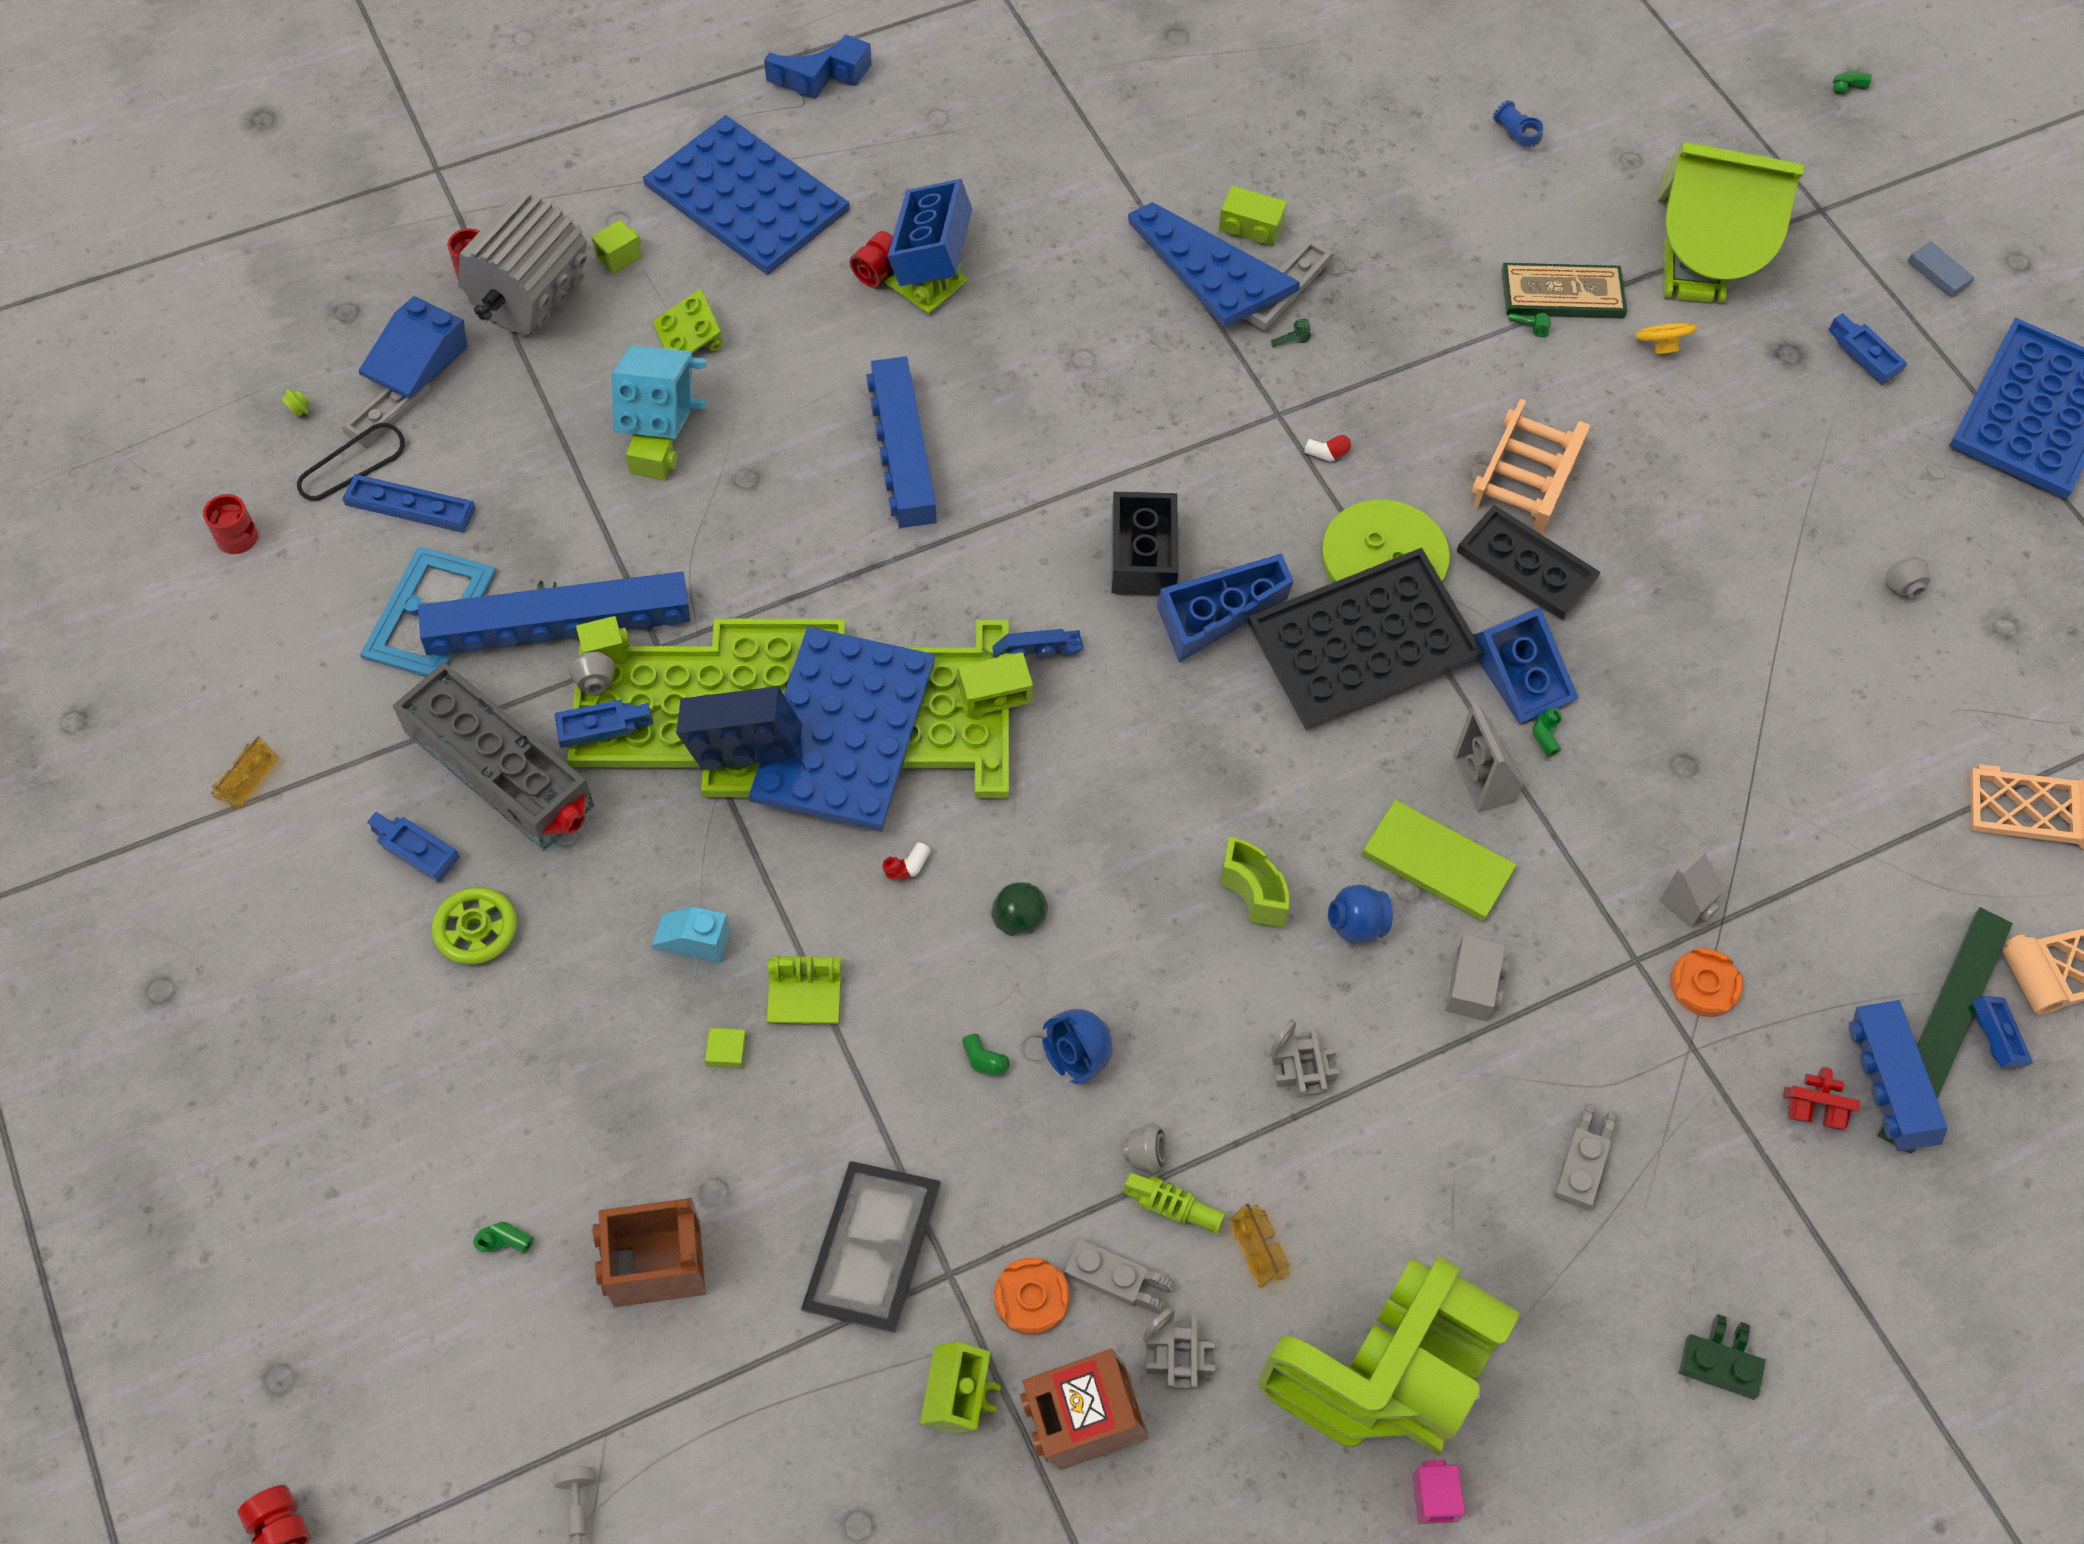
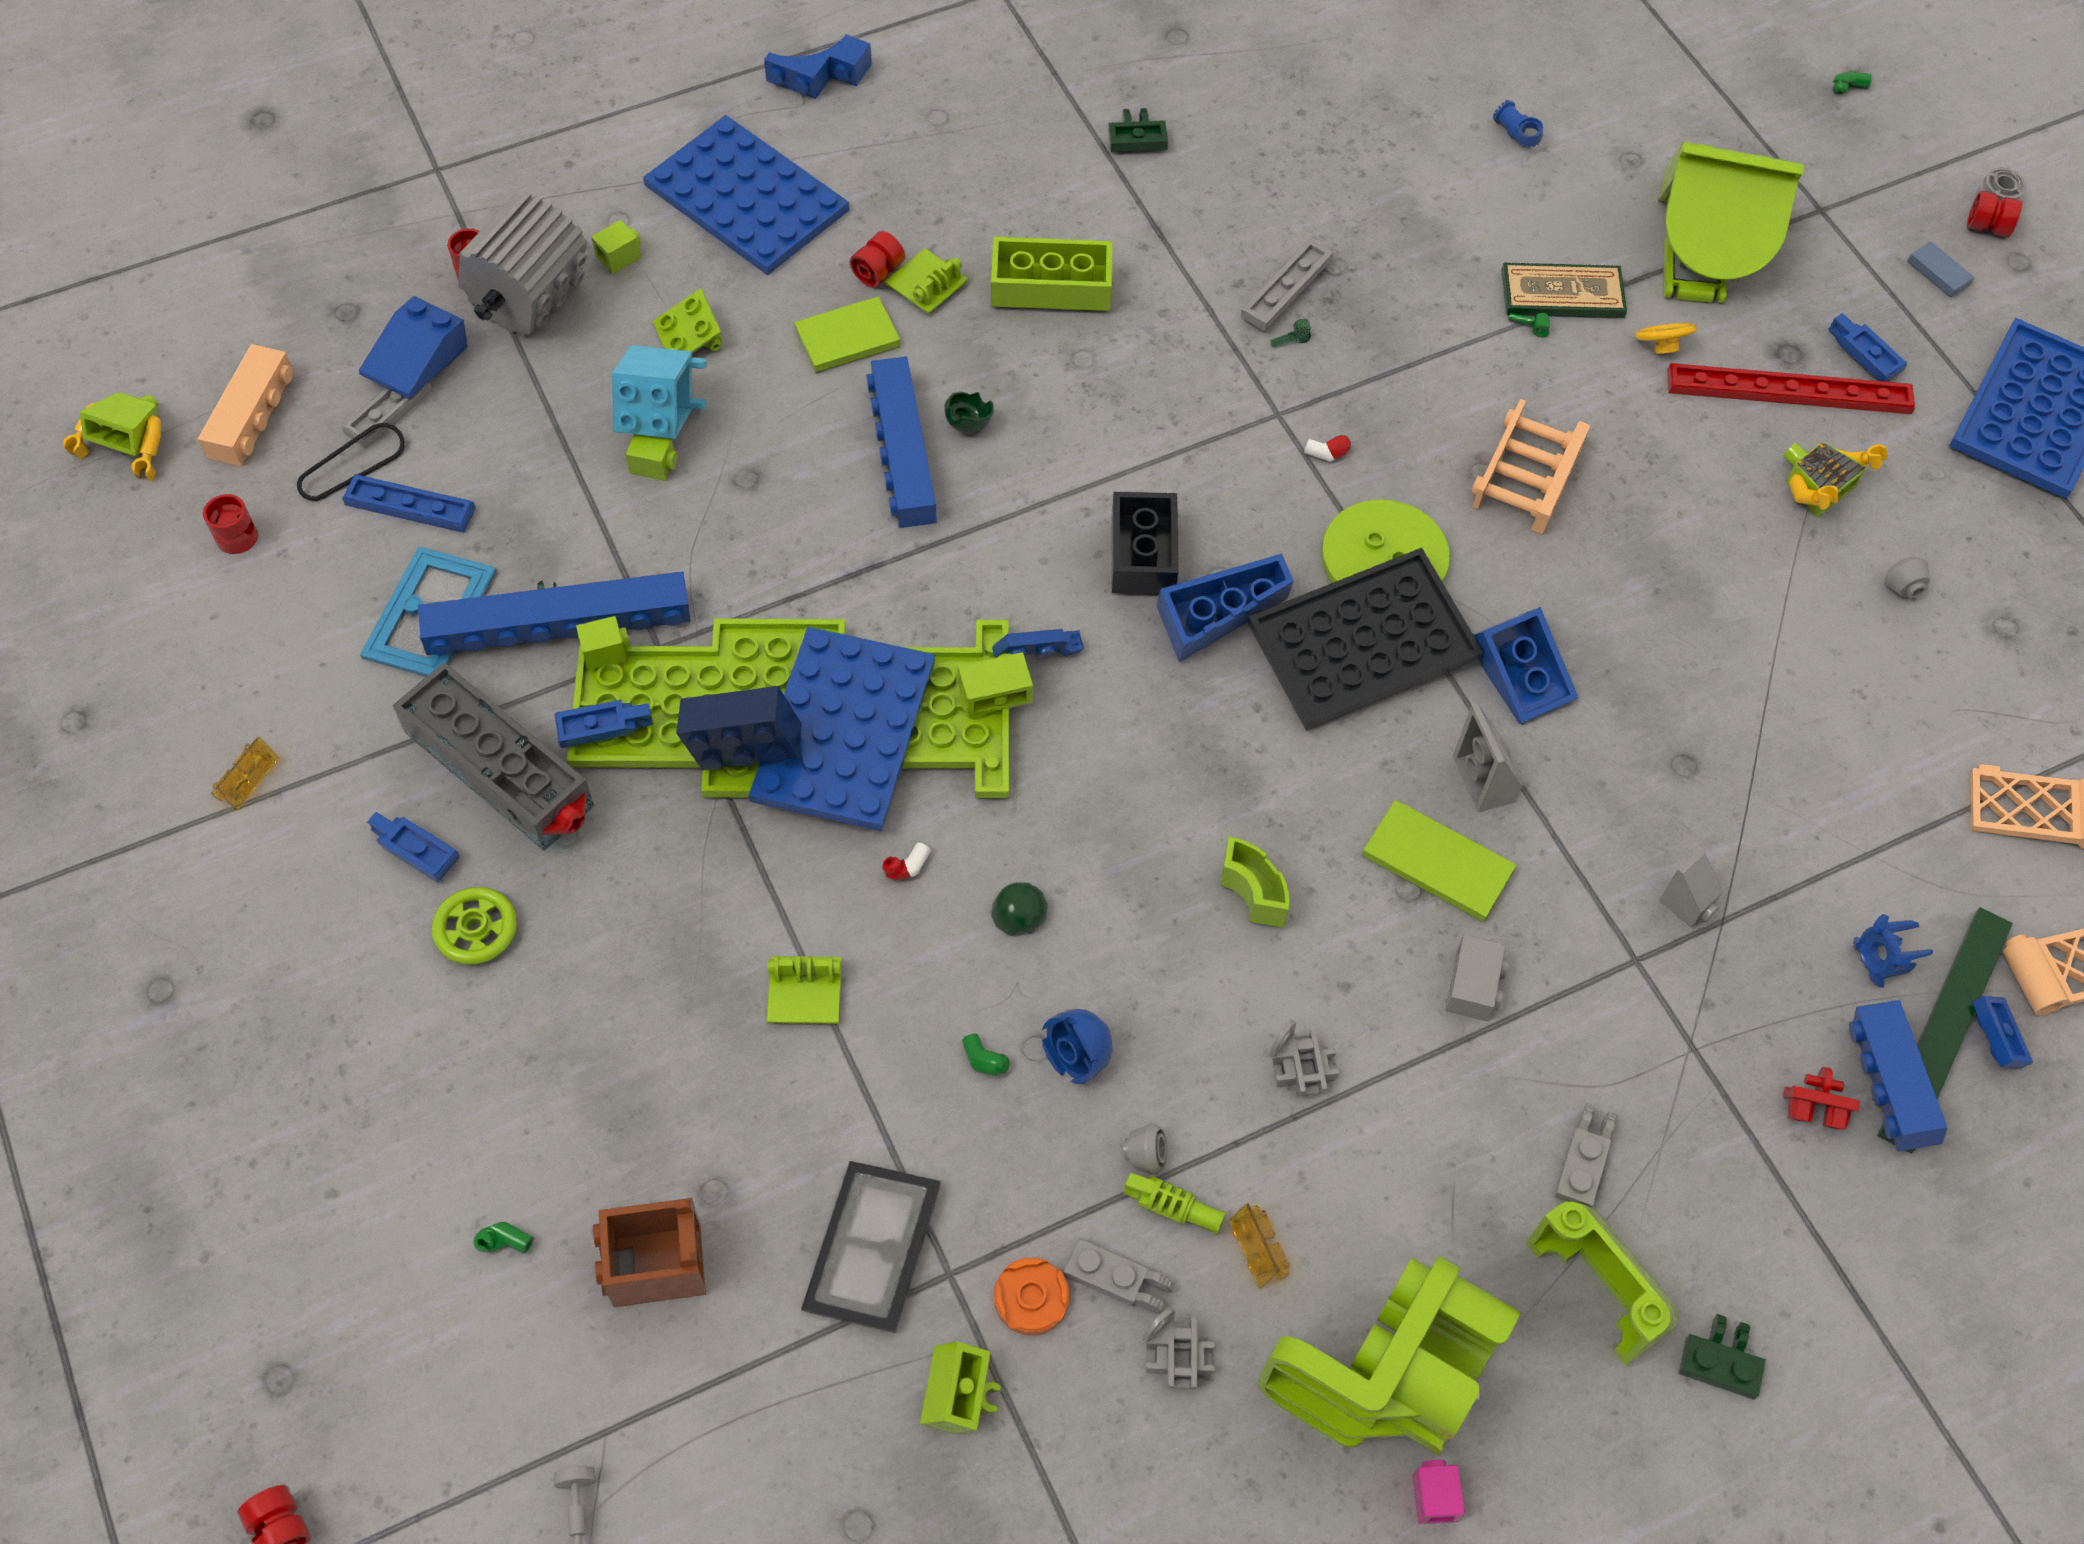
lime plate [281,388,311,418] -> none
light grey cone [569,652,615,695] -> none
medium azure slope [652,906,731,963] -> none
lime tile [705,1027,747,1068] -> none
blue brick [888,179,972,286] -> none
dark orange container [1020,1348,1149,1470] -> none
blue wing [1128,202,1300,328] -> none
lime brick [1218,185,1287,246] -> none
blue piece [1328,884,1393,944] -> none
black plate [1456,505,1601,620] -> none
green arm [1533,708,1562,758] -> none
orange tile [1670,948,1743,1017] -> none
none -> lime torso [63,393,162,481]
none -> light nougat brick [197,344,294,467]
none -> lime tile [794,296,901,373]
none -> dark green hair [944,392,994,434]
none -> lime brick [991,237,1113,311]
none -> dark green hinge [1108,108,1168,152]
none -> lime windscreen [1526,1202,1679,1366]
none -> red tile [1667,363,1915,414]
none -> torso [1783,443,1888,517]
none -> blue piece [1853,914,1933,987]
none -> red wheel [1967,191,2023,238]
none -> light grey wheel [1976,167,2026,200]

